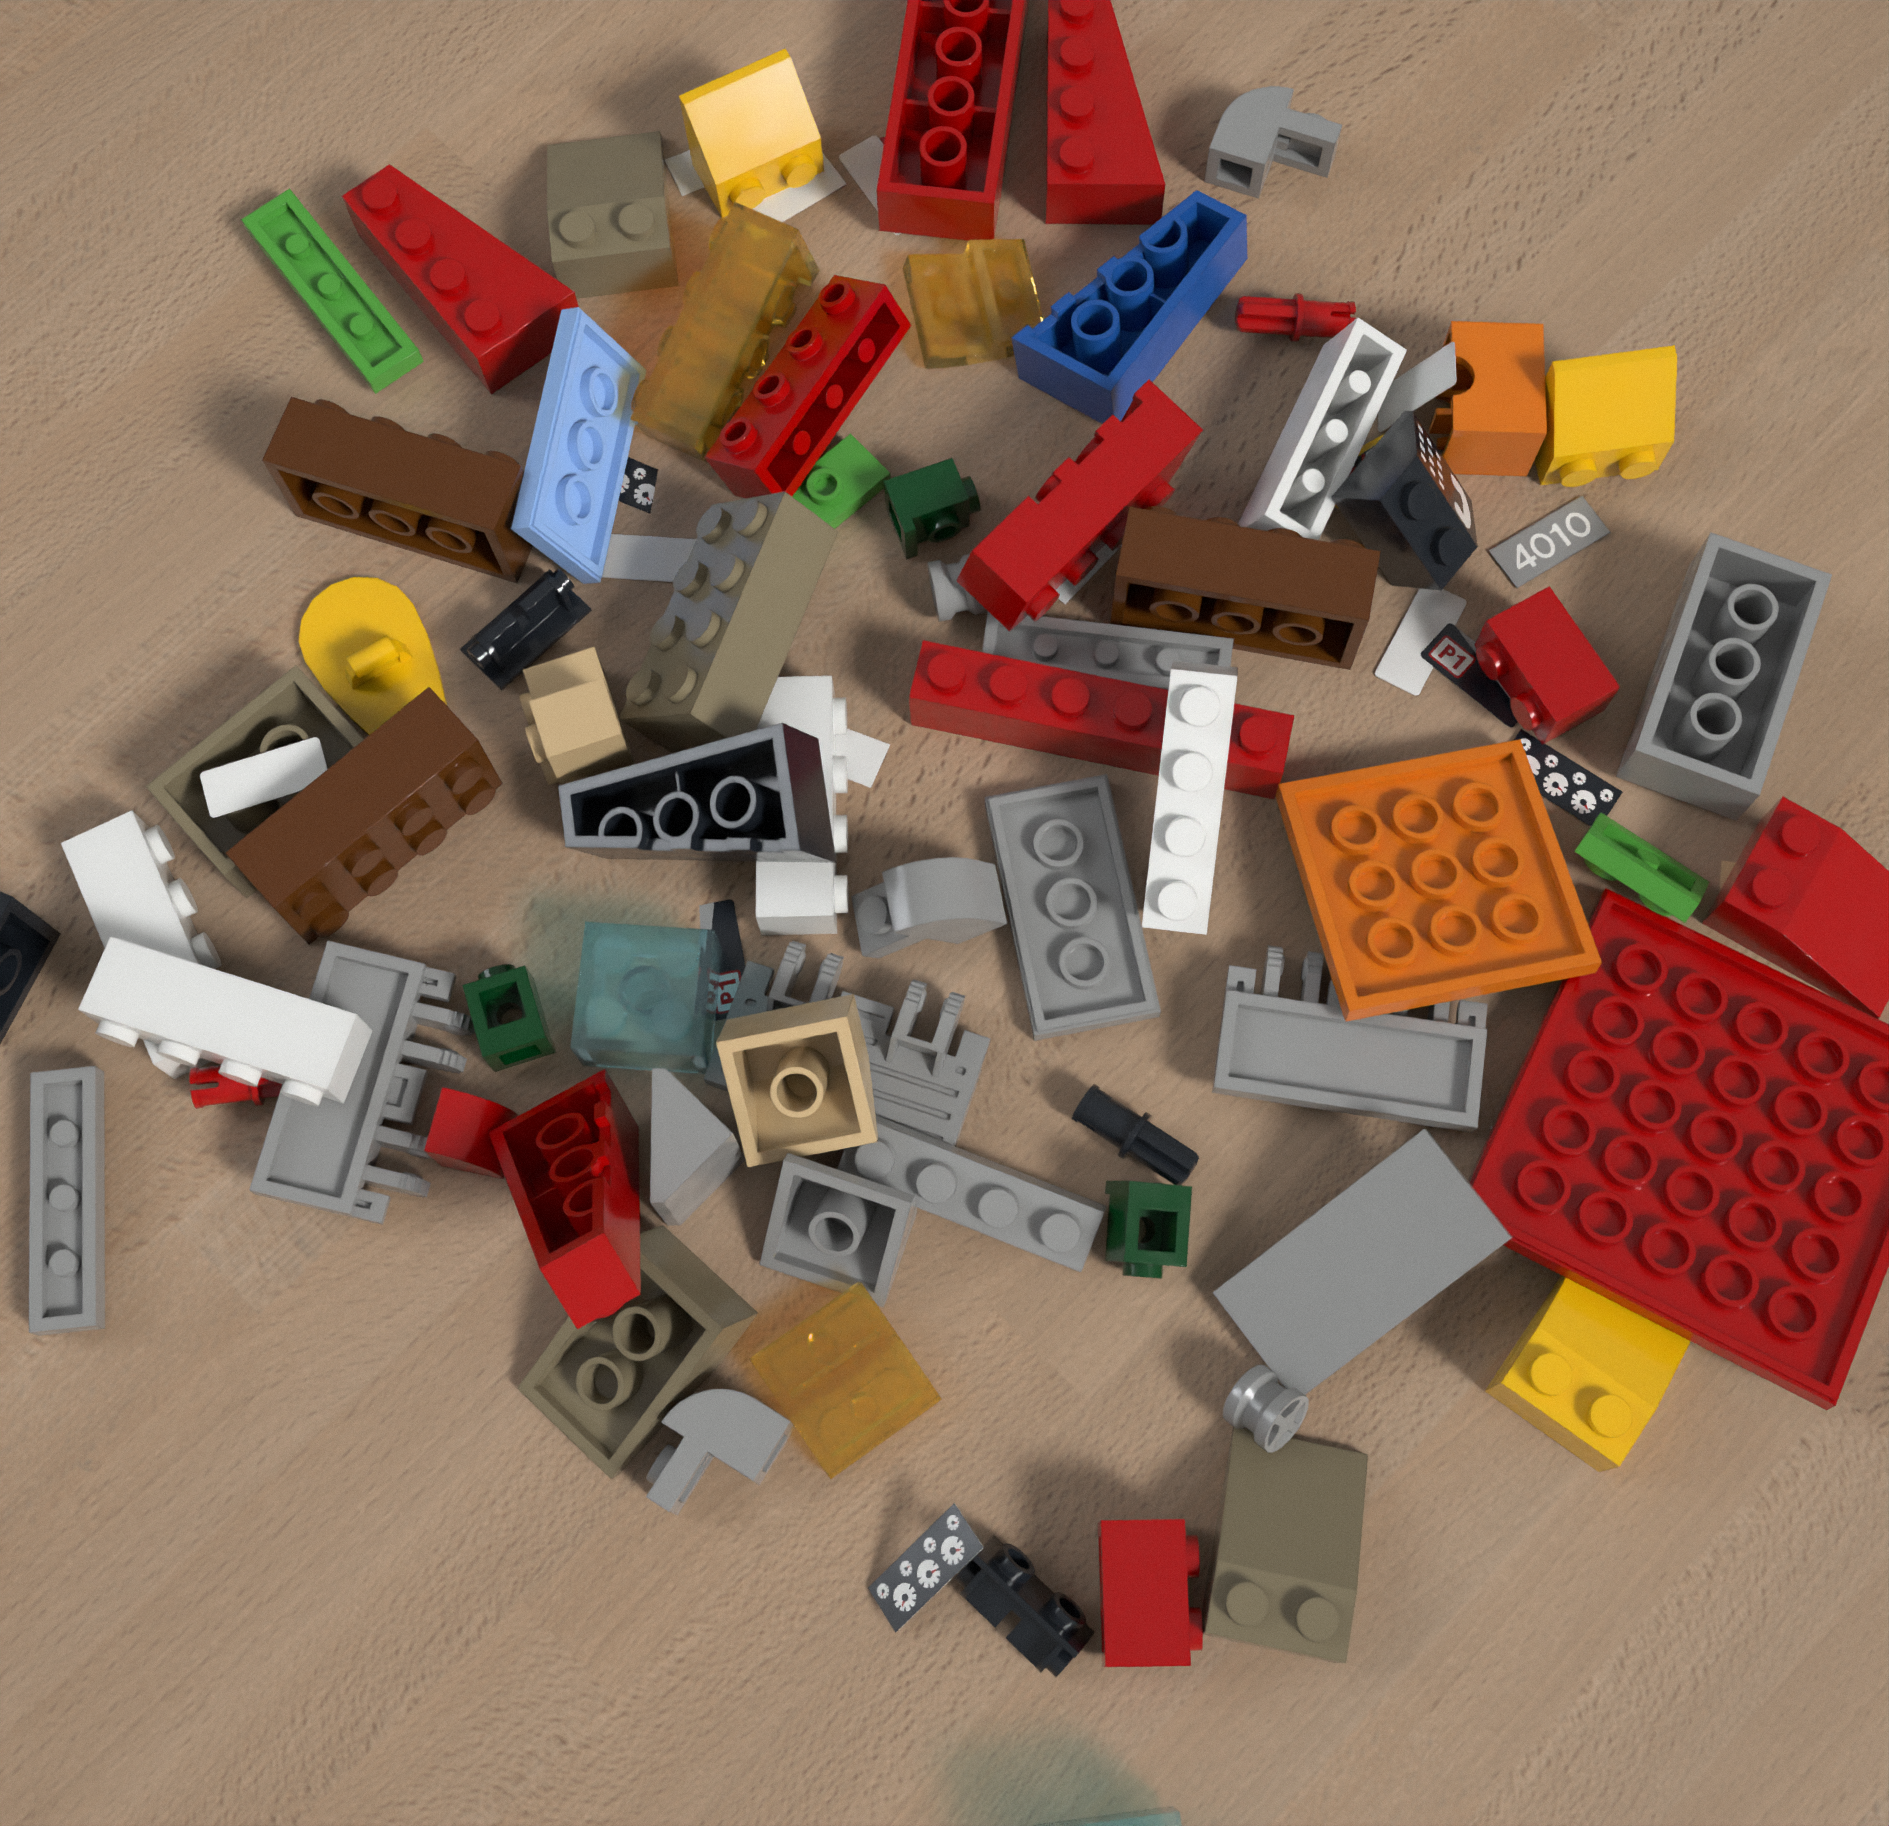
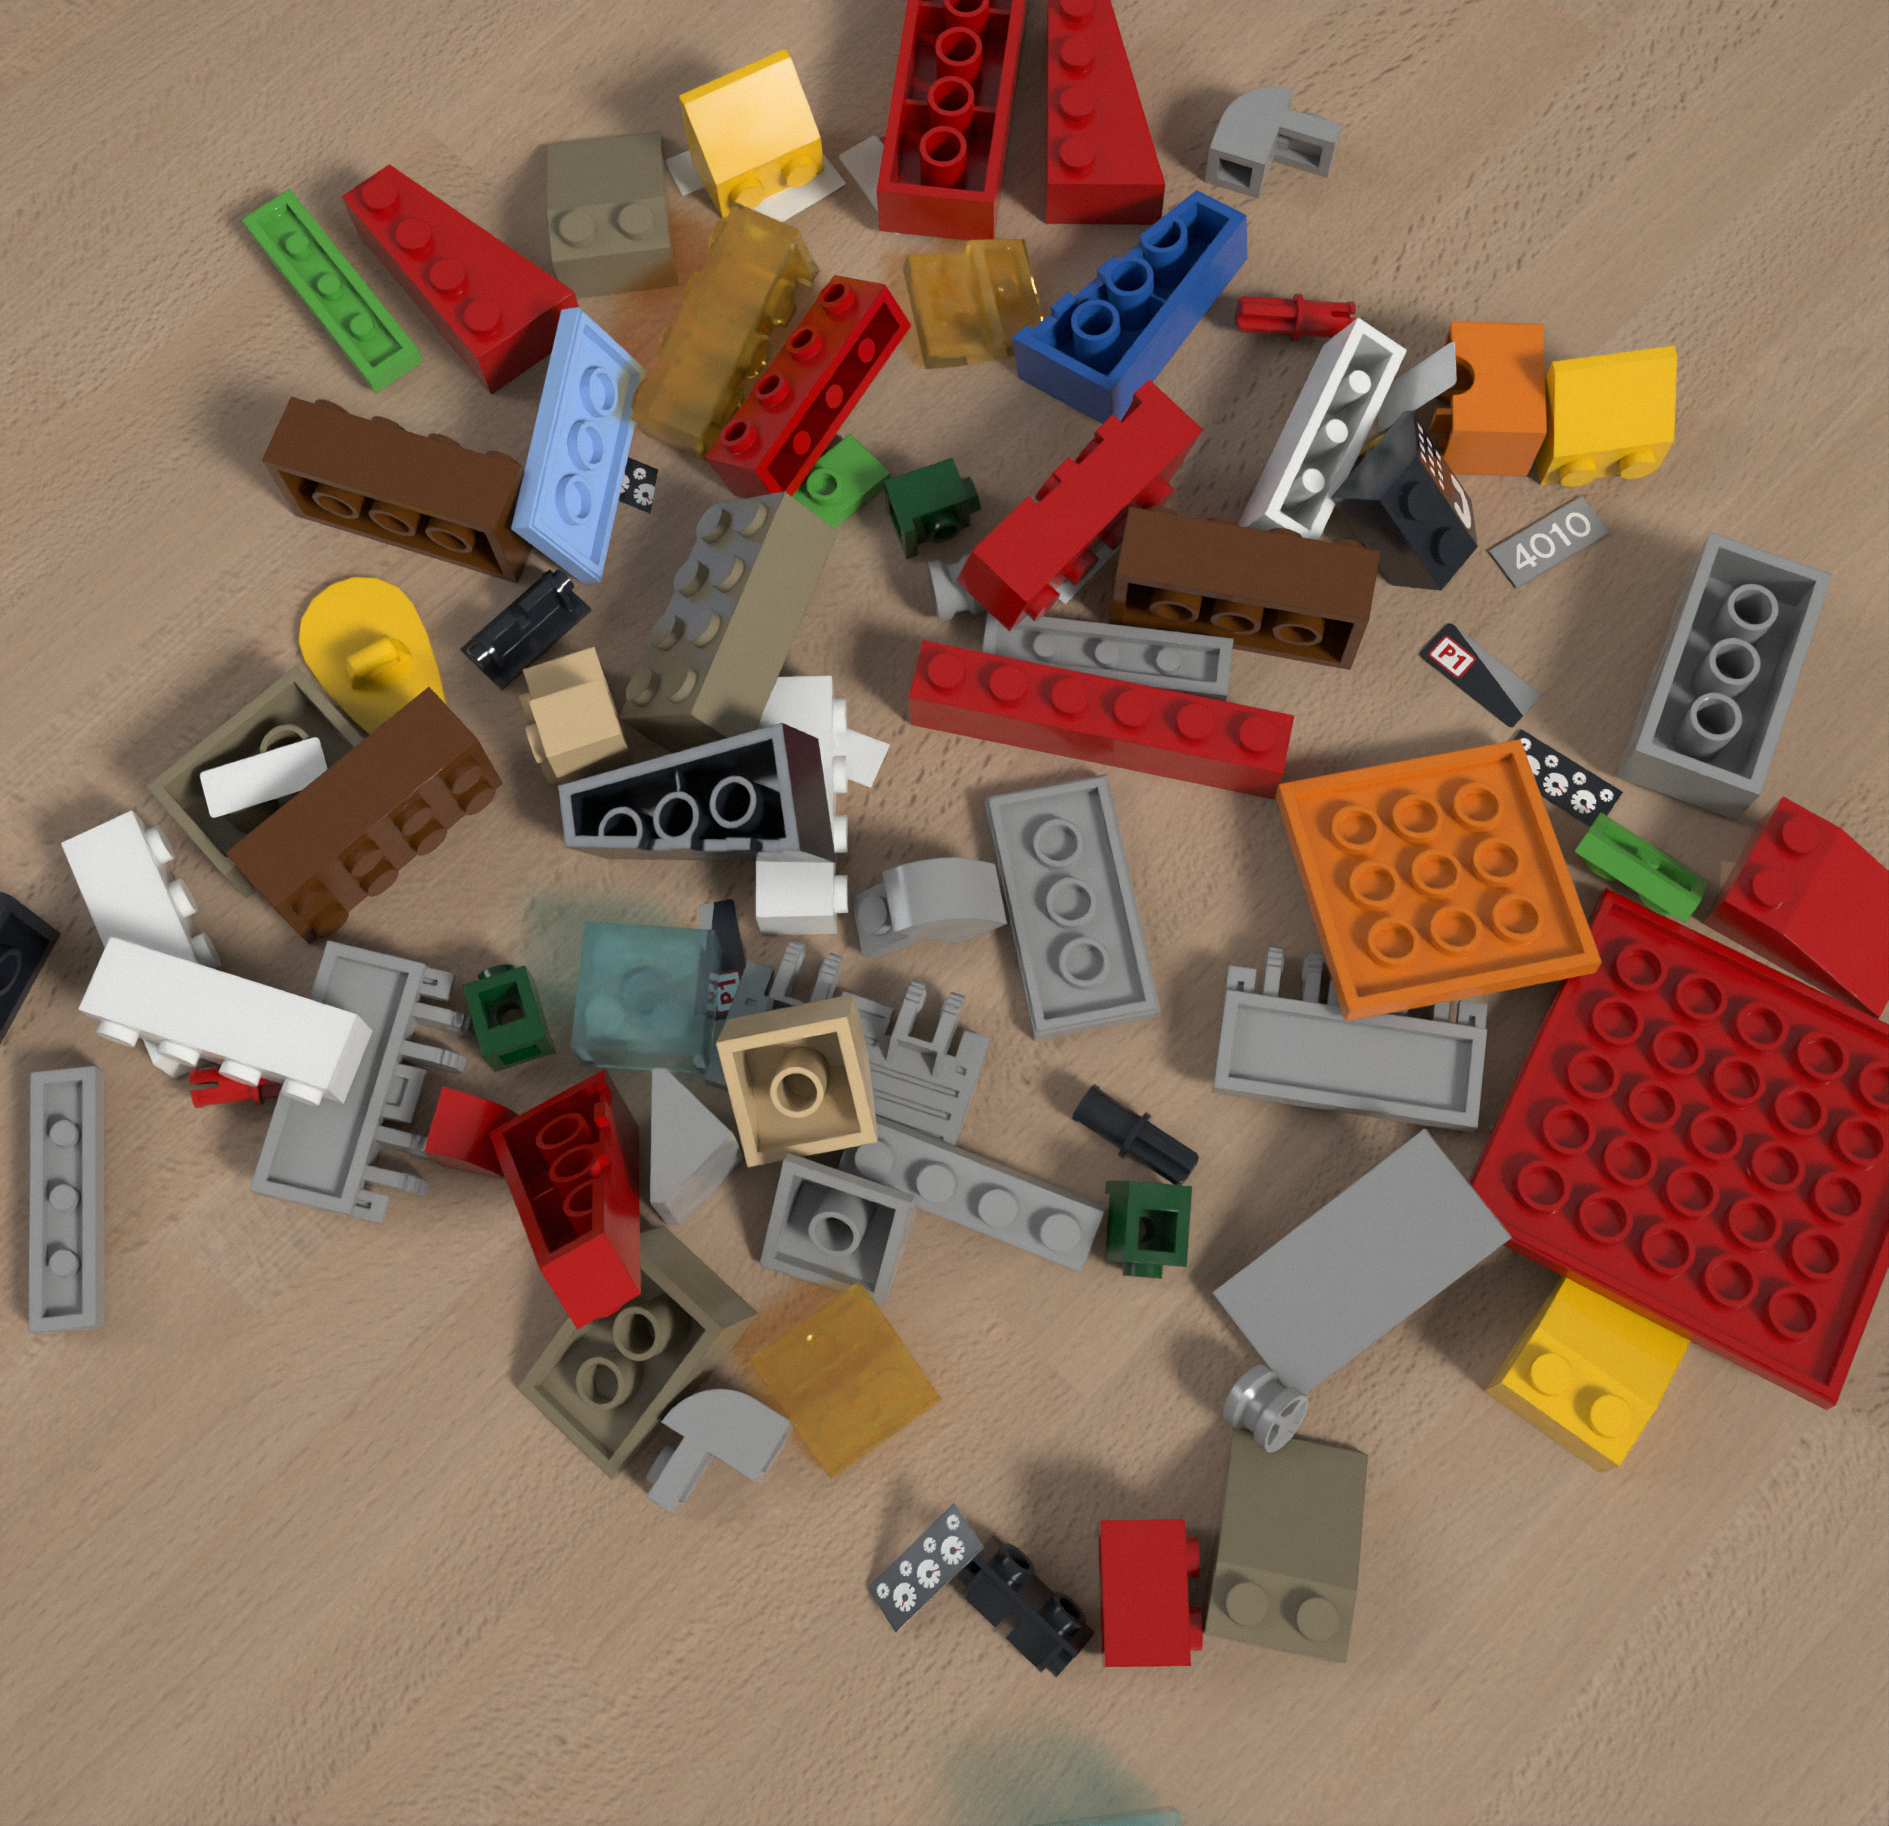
white sticker [602,534,697,582] -> none
white brick [1142,661,1238,935] -> none
white sticker [1375,588,1467,695] -> none
red brick [1474,586,1620,745] -> none

